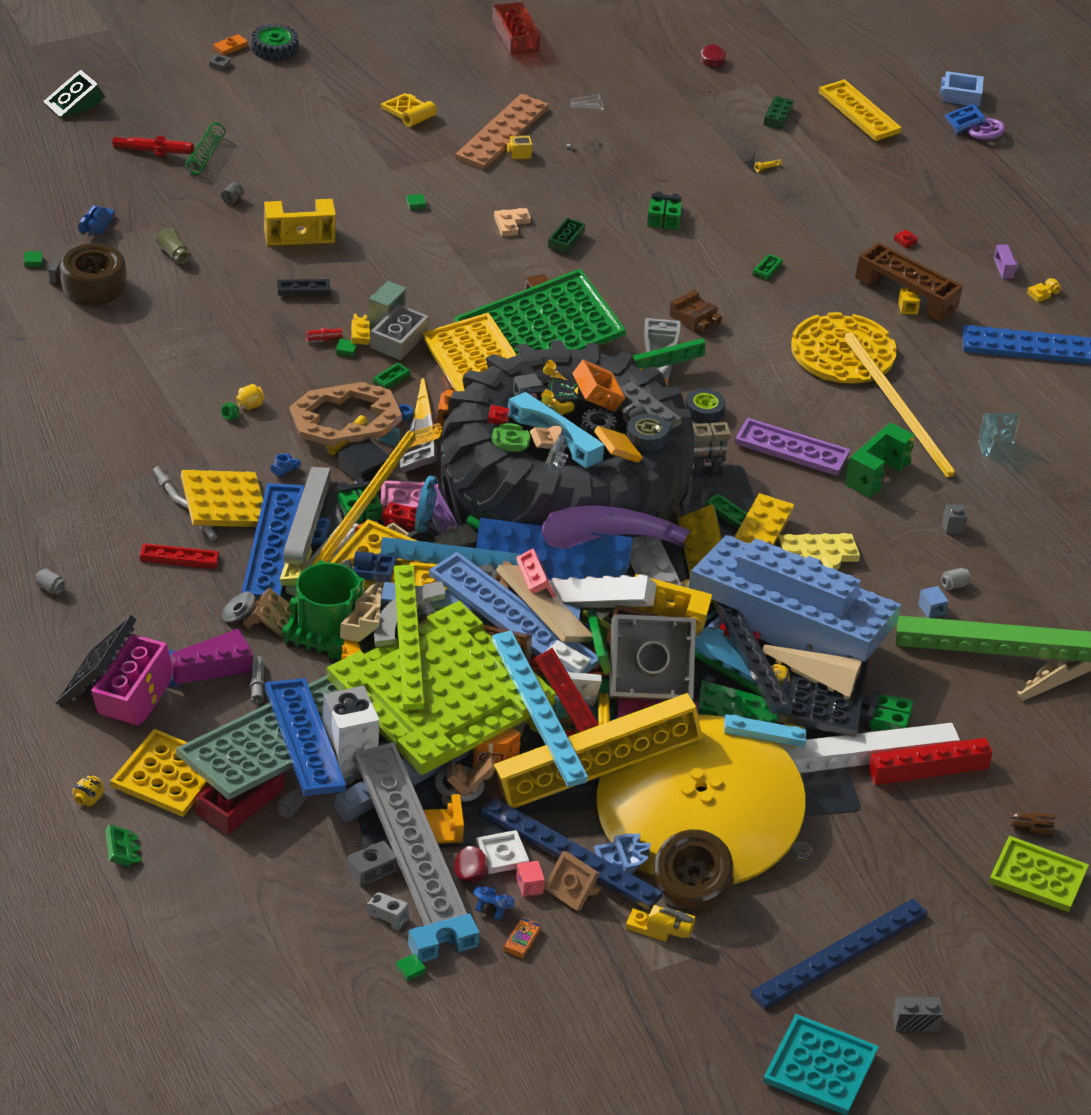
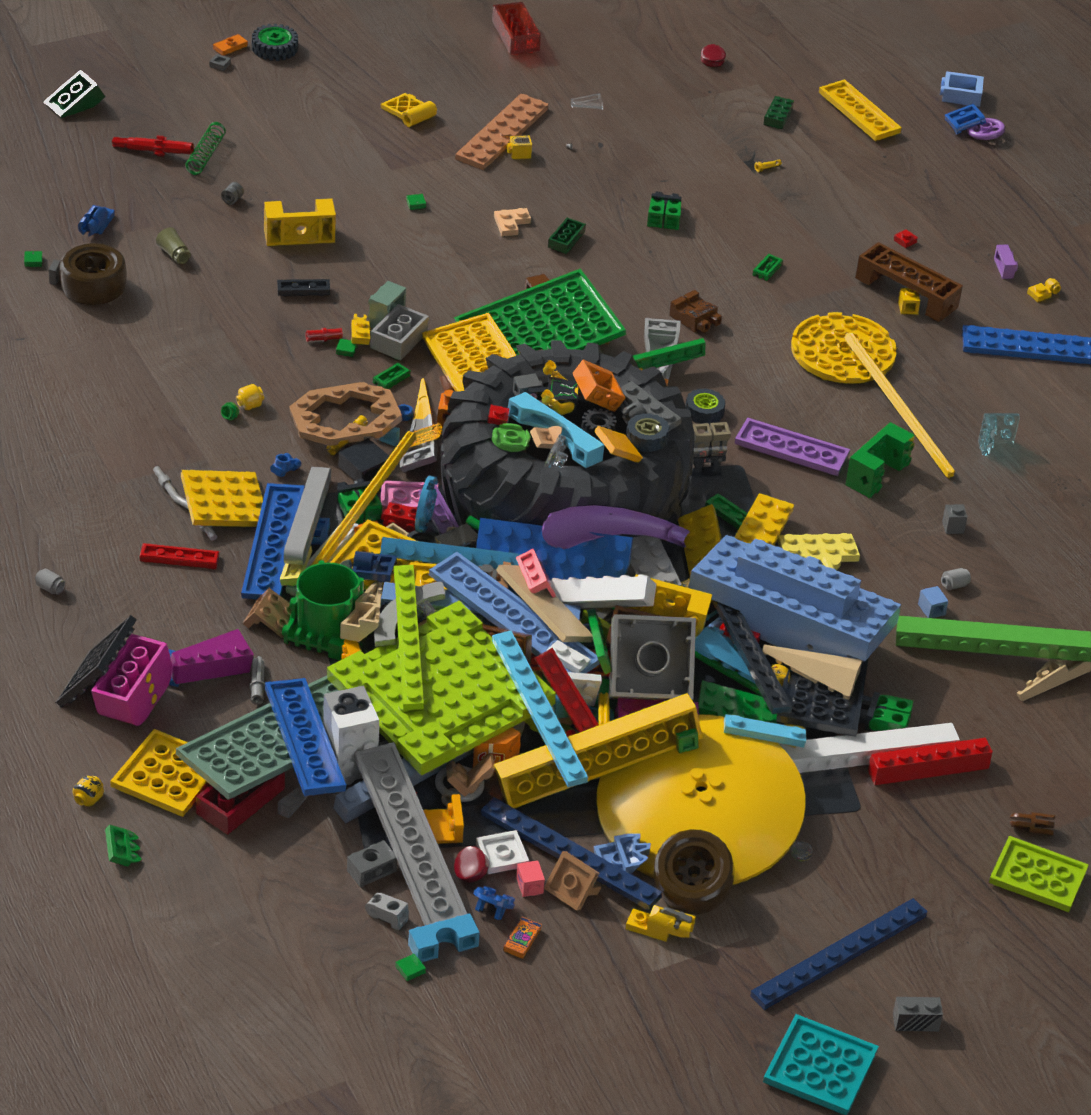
dish [222,592,256,623] -> none
none -> green tile [676,728,699,753]

